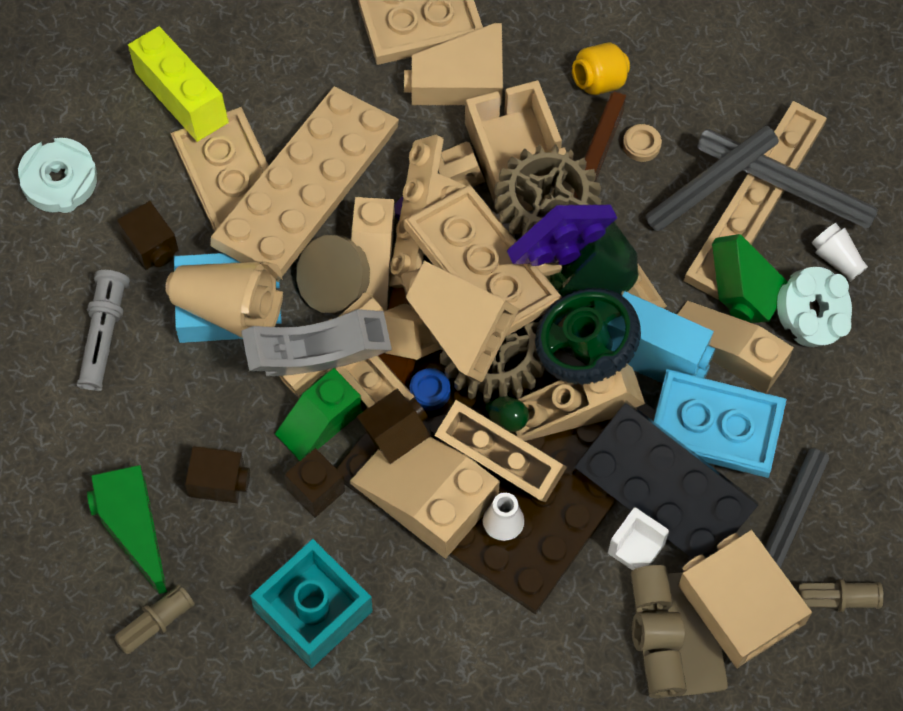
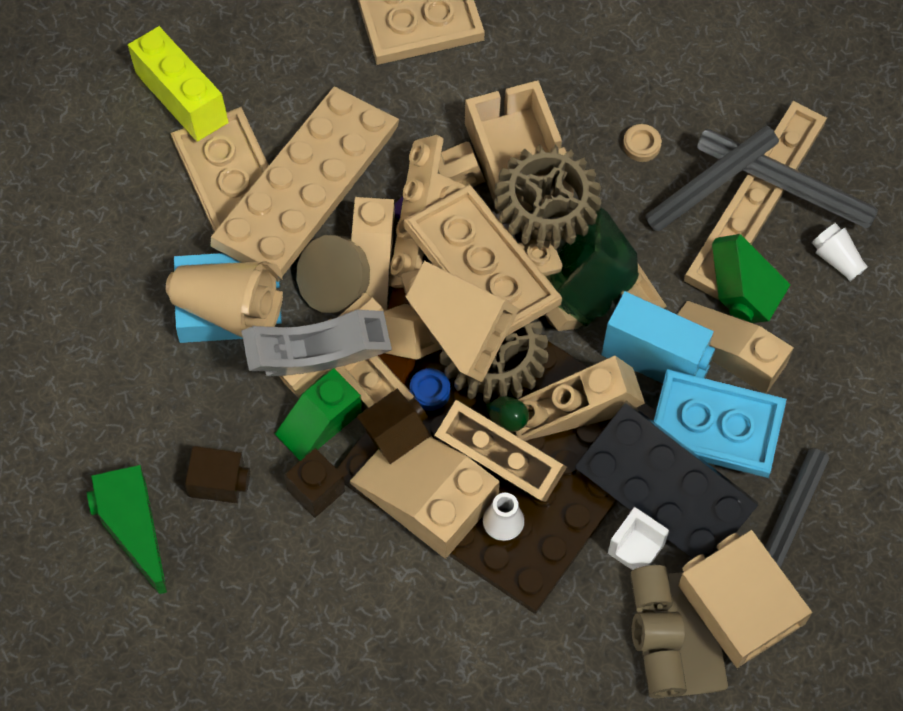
light aqua plate [18,138,97,213] -> none
light grey pin [77,270,130,391] -> none
dark tan axle [115,584,195,654] -> none
dark brown brick [117,201,179,270] -> none
teal brick [250,539,373,669] -> none
tan slope [404,23,503,105] -> none
dark purple plate [507,205,617,266] -> none
dark green wheel [535,288,641,385] -> none
yellow head [572,42,630,95] -> none
reddish brown tile [573,91,626,200] -> none
light aqua plate [777,267,852,347] -> none
dark tan axle [797,579,883,612] -> none

